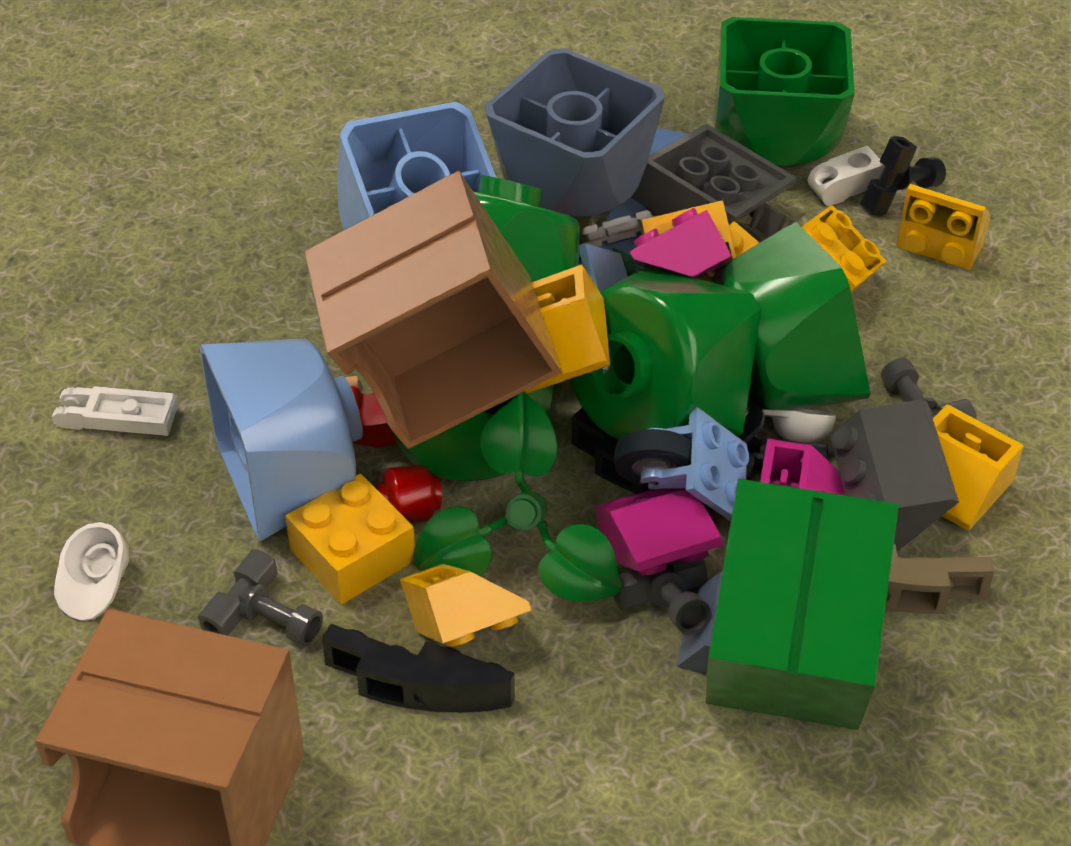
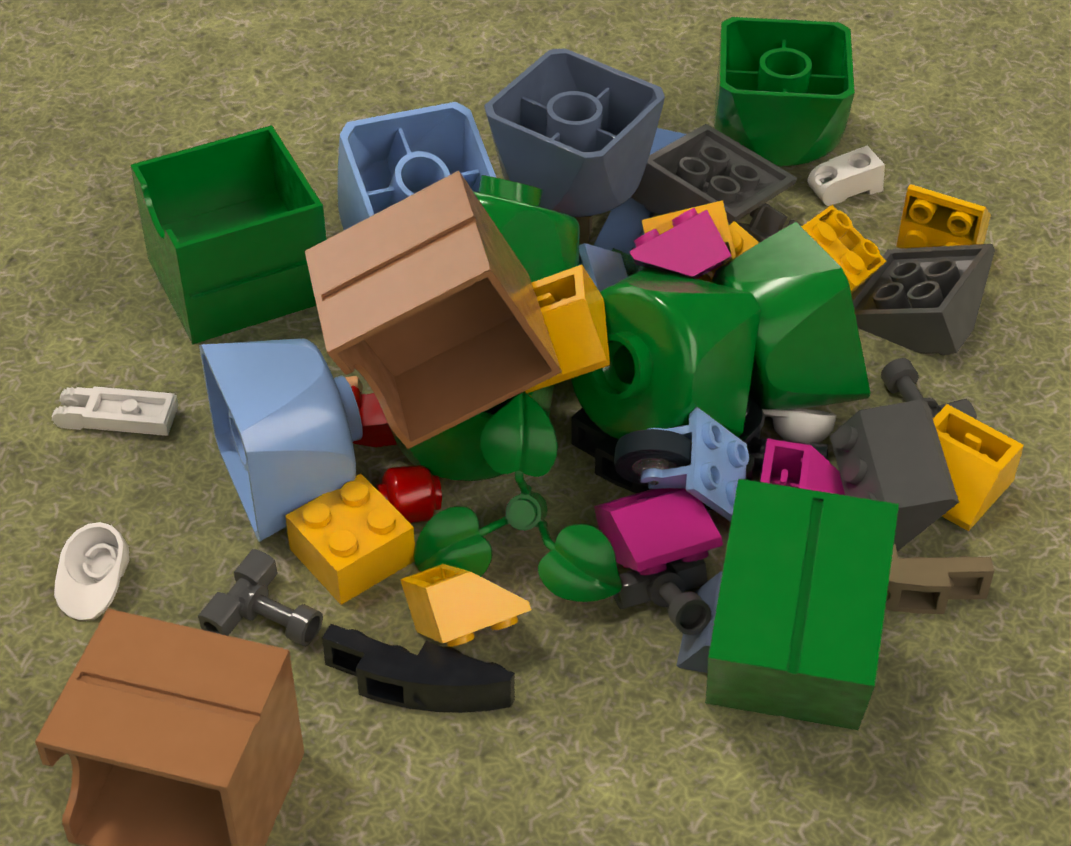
light grey axle [581,210,653,247] -> none
black bar [860,136,946,215] -> none
none -> green piece [130,125,327,345]
none -> dark grey slope [852,244,995,355]

